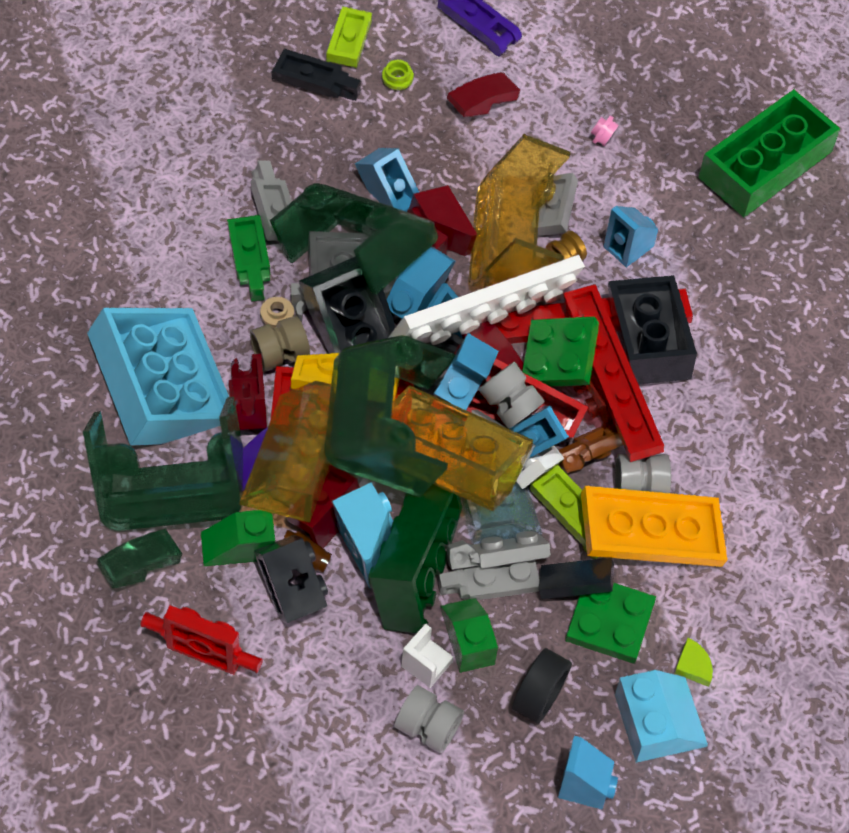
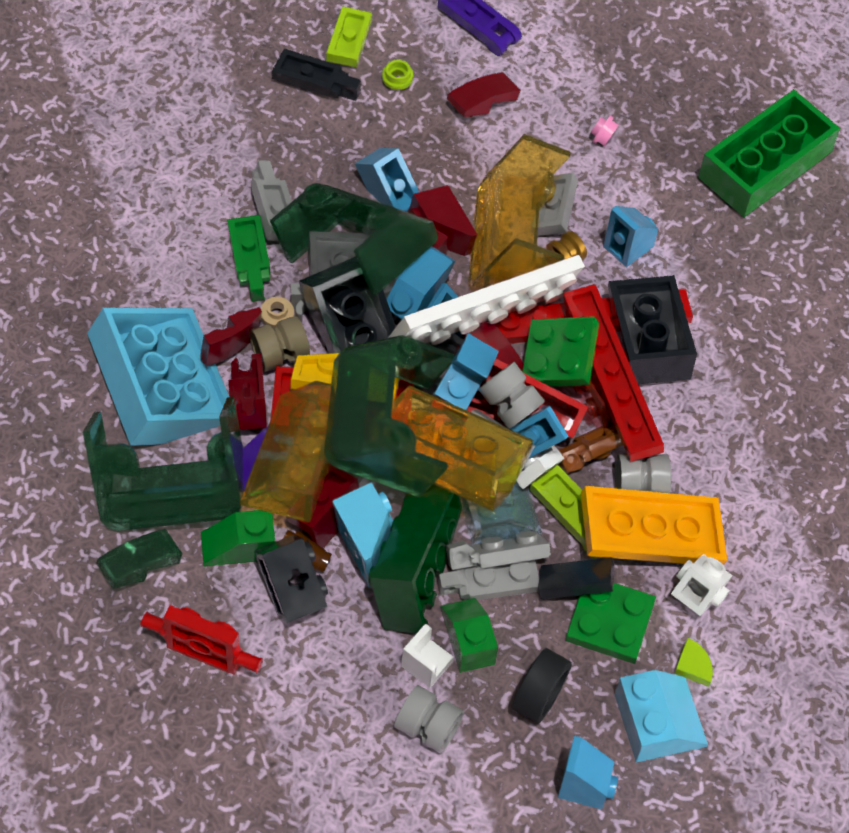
none -> dark red slope [200,307,262,367]
none -> white brick [671,554,733,616]

